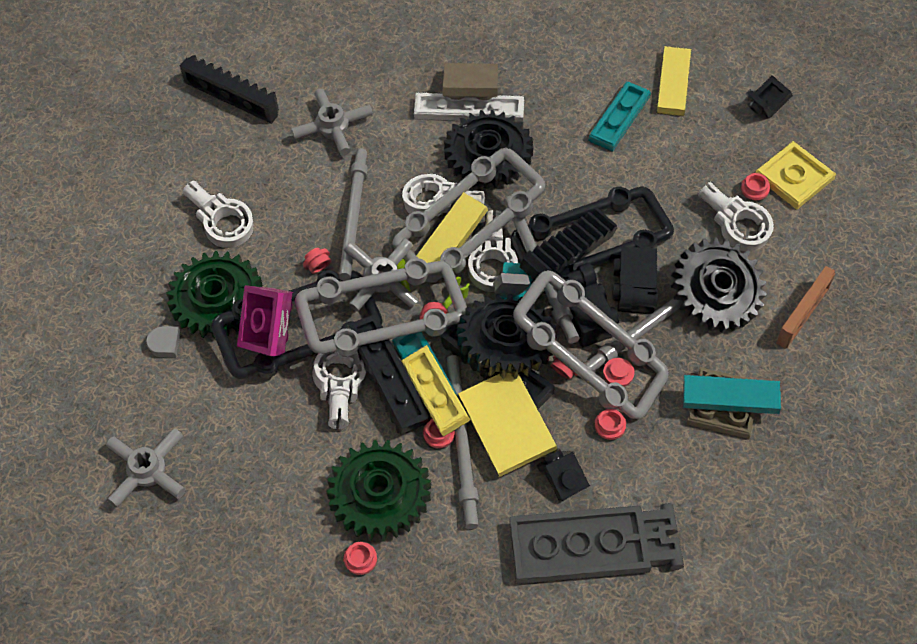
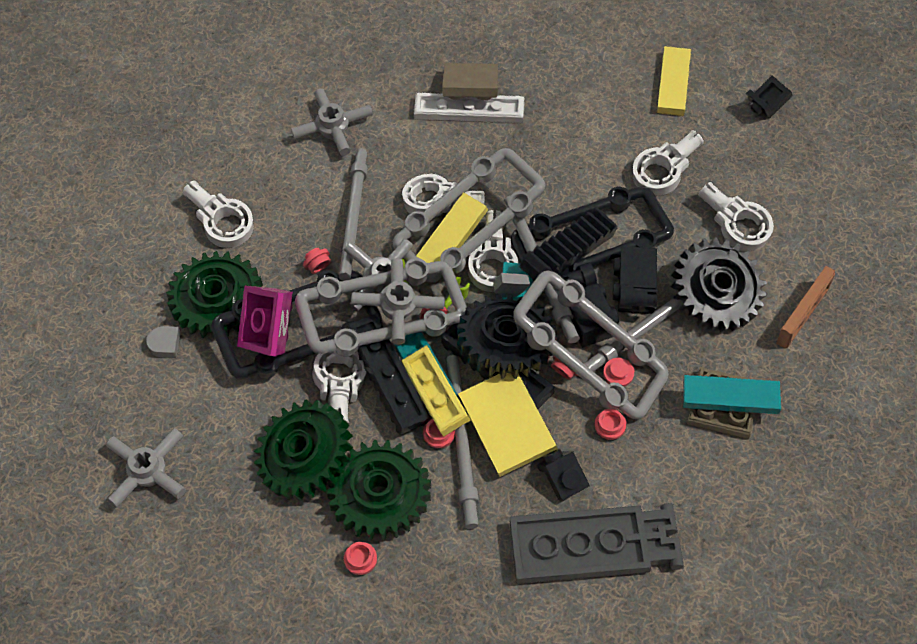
black gear [179,55,279,124] -> none
black gear [444,110,534,188] -> none
teal tile [588,81,651,152] -> none
coral plate [741,173,770,200] -> none
light yellow tile [755,141,836,210] -> none
none -> dark green gear [254,399,353,500]
none -> light grey bar [351,258,445,345]
none -> white pin [633,130,704,196]

